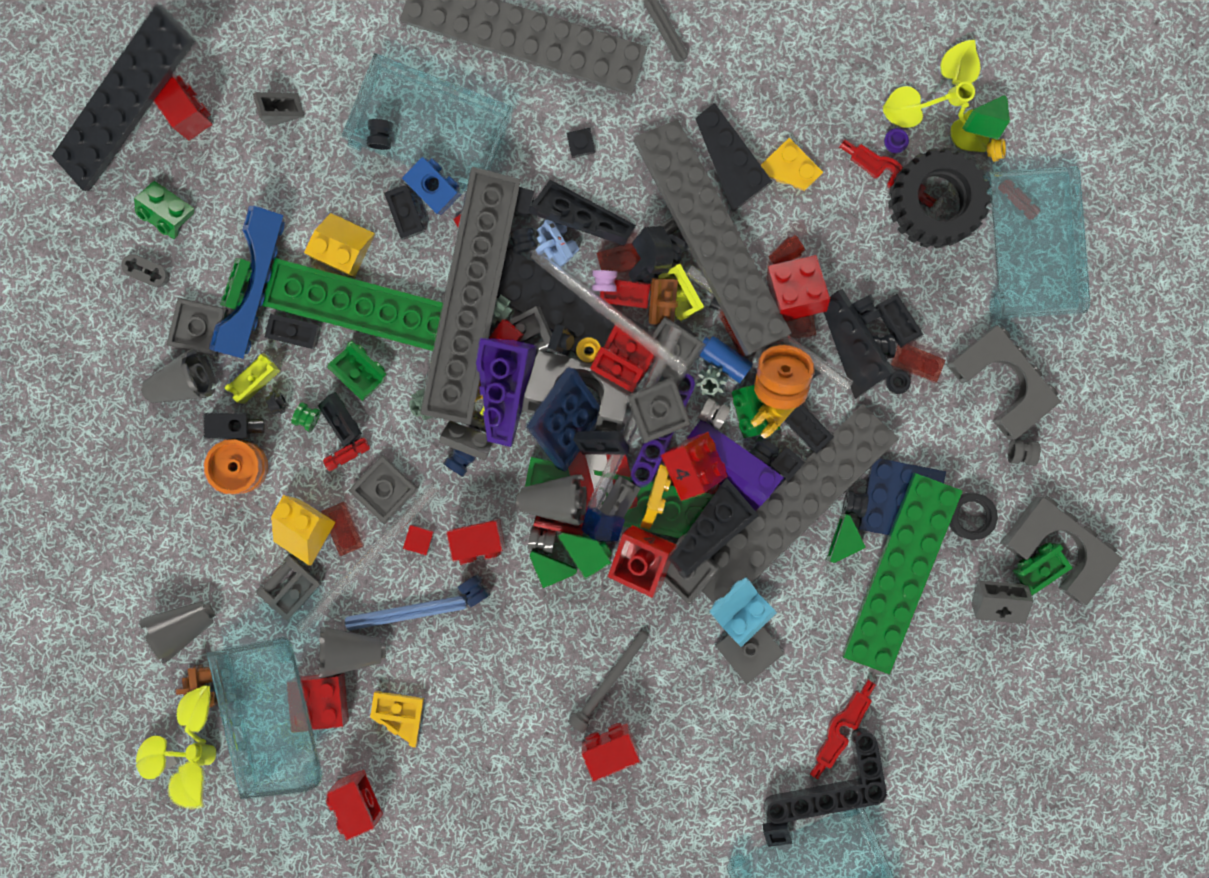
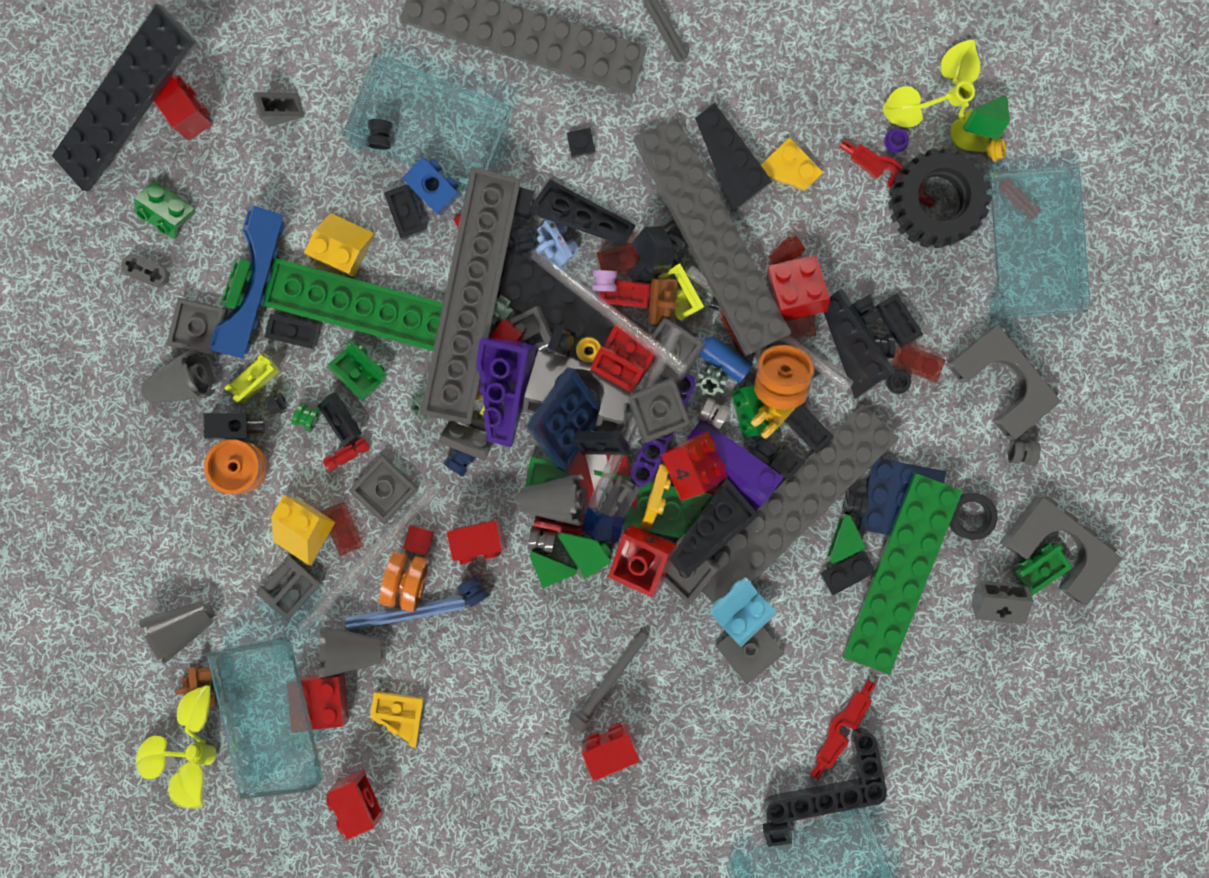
none -> orange wheel [379,551,429,613]
none -> black plate [820,550,875,596]

